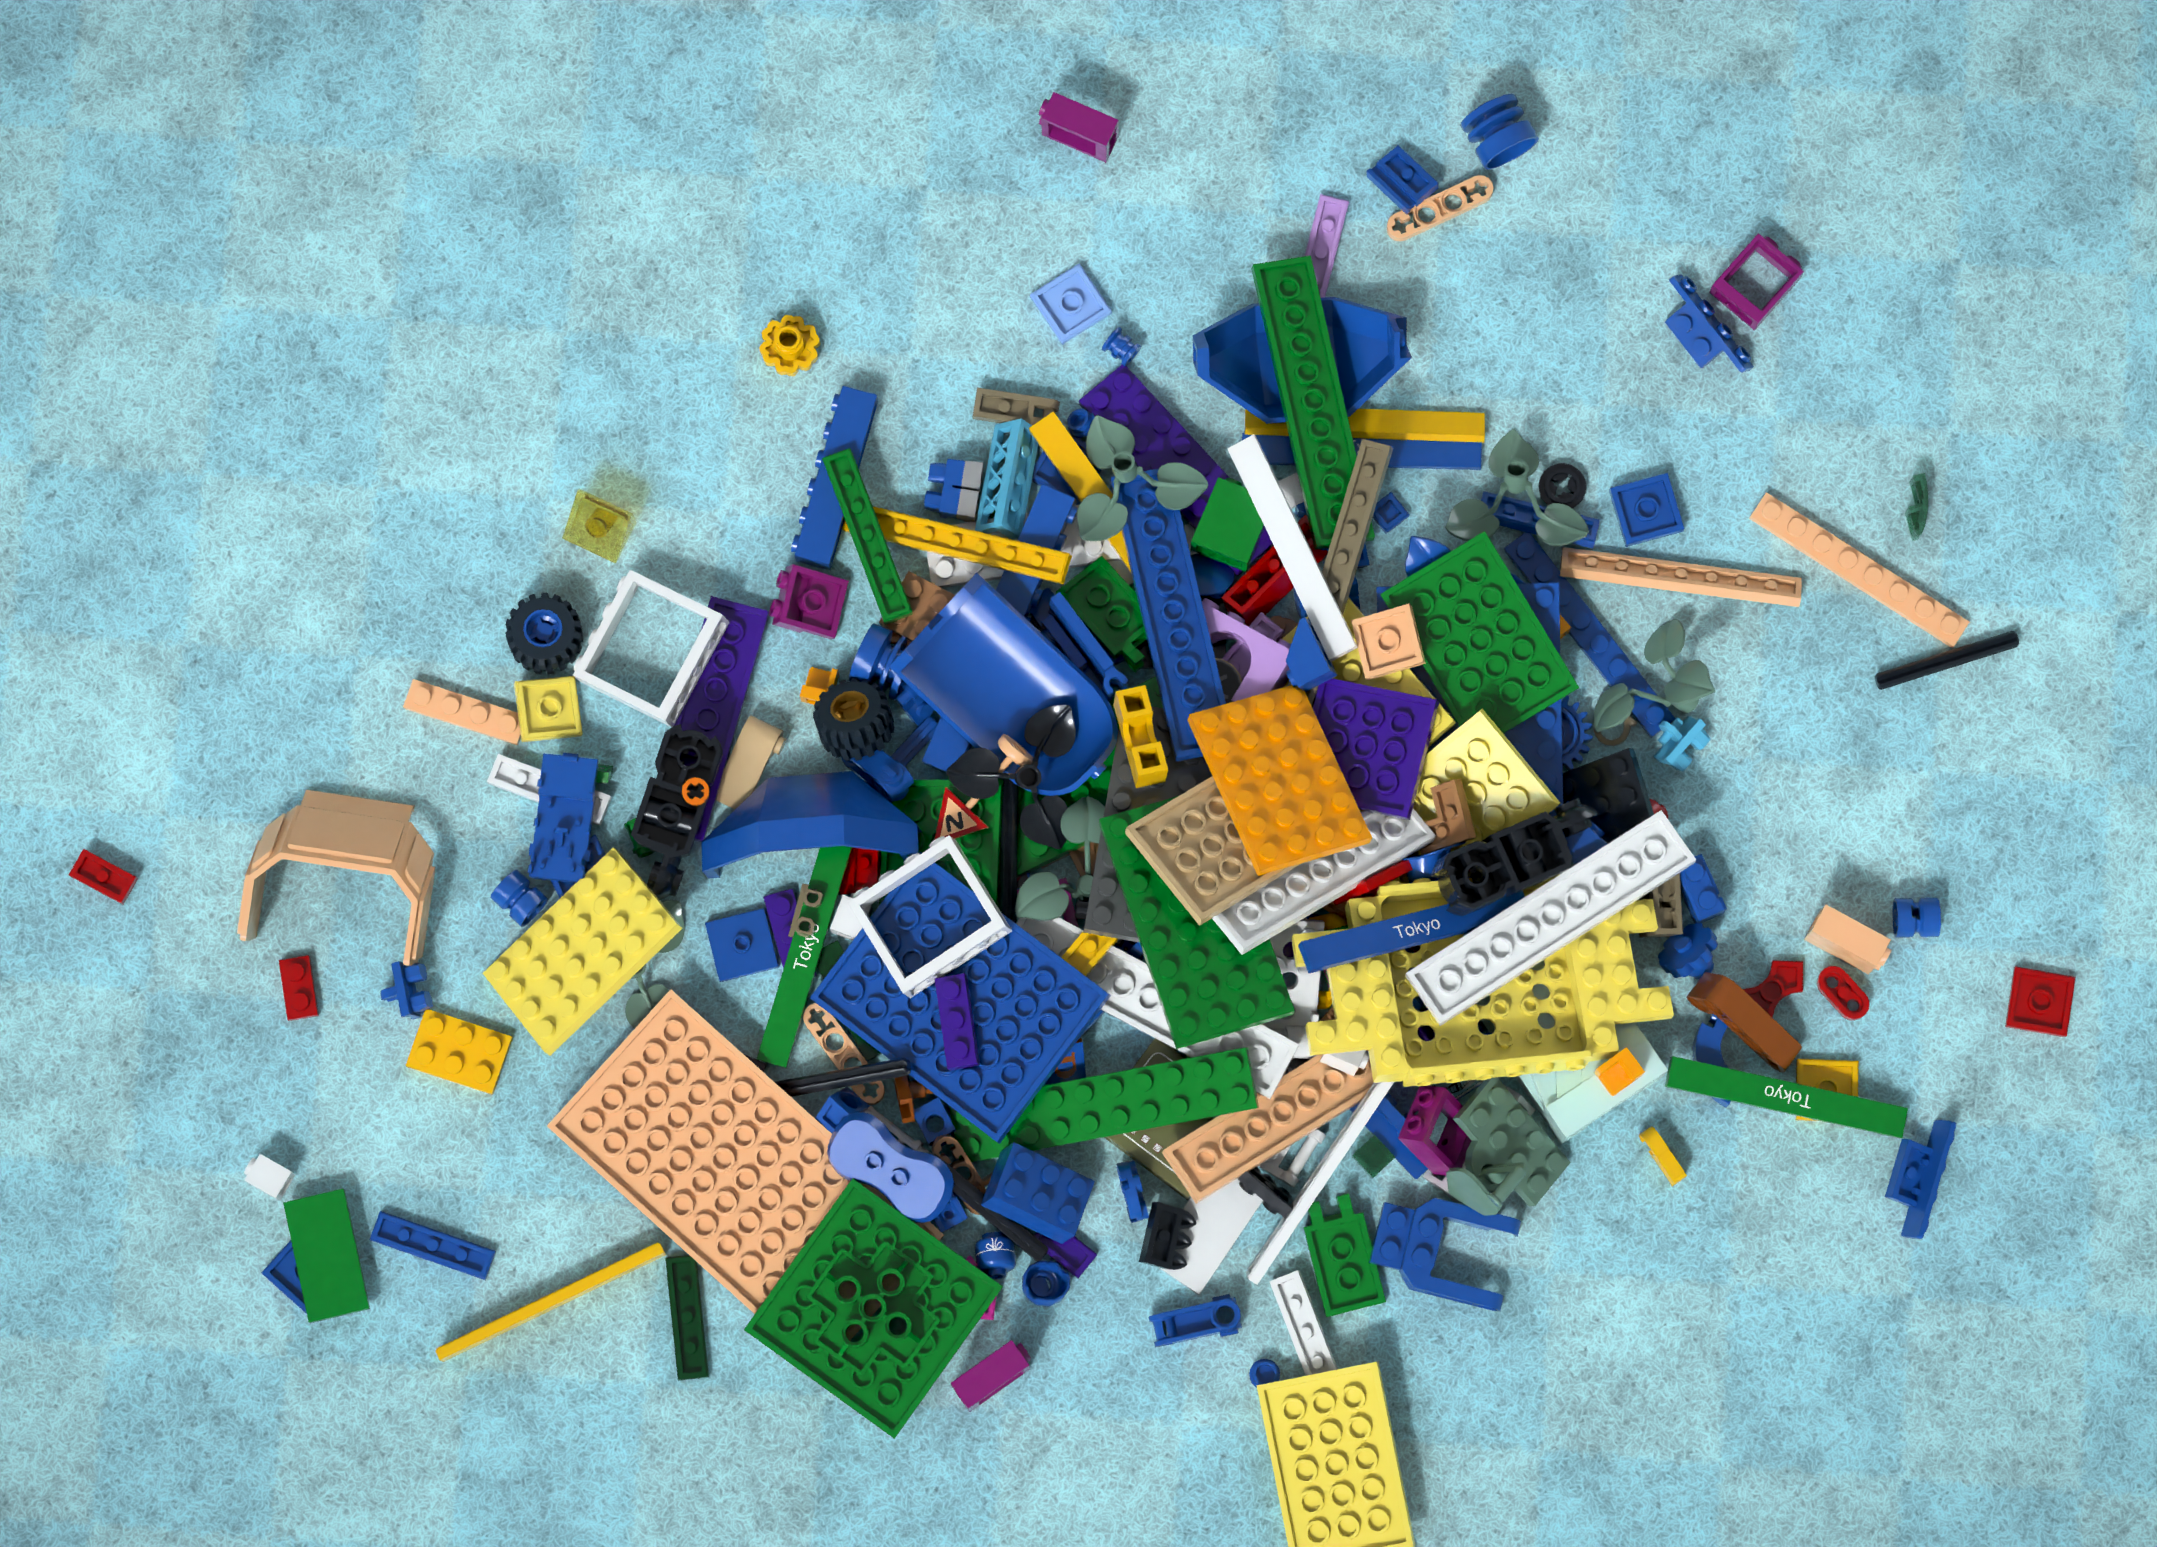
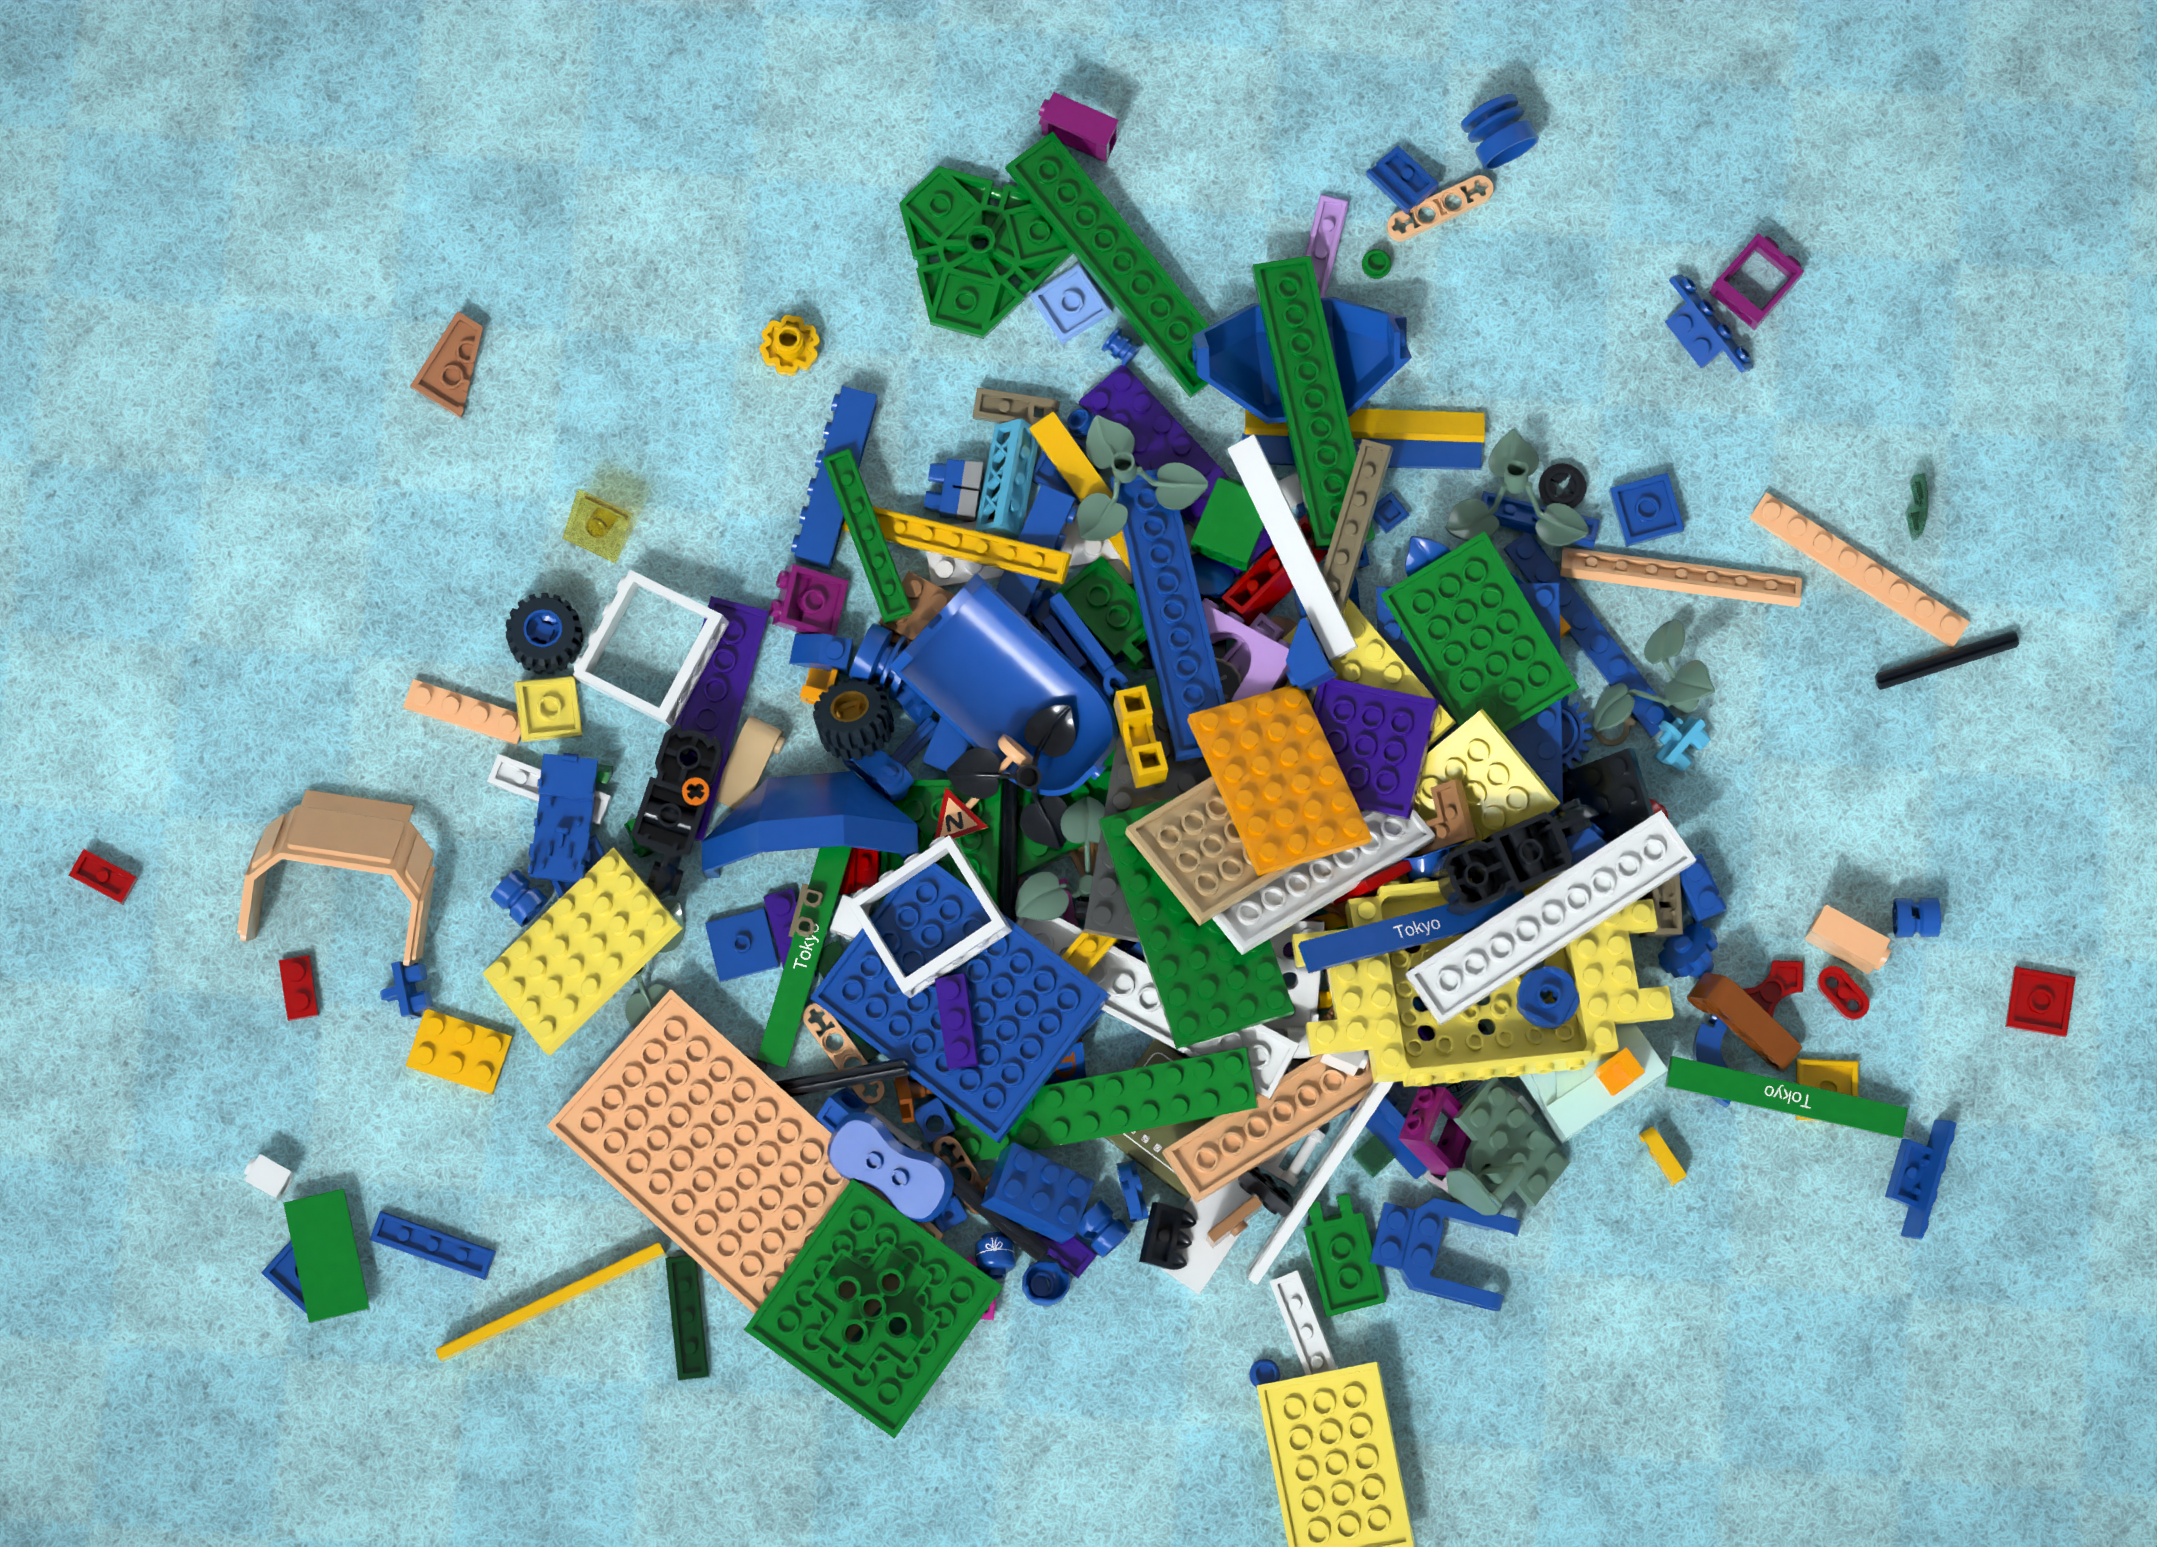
magenta window [951,1340,1031,1412] -> none
blue piece [1148,1294,1242,1347] -> none
light nougat plate [1351,604,1426,680] -> none
none -> nougat wing [410,311,483,418]
none -> blue slope [789,634,854,675]
none -> green plate [899,166,1073,339]
none -> green plate [1005,132,1209,398]
none -> blue wheel [1077,1200,1131,1258]
none -> medium nougat plate [1206,1195,1262,1248]
none -> green plate [1362,249,1391,279]
none -> blue plate [1516,966,1579,1029]

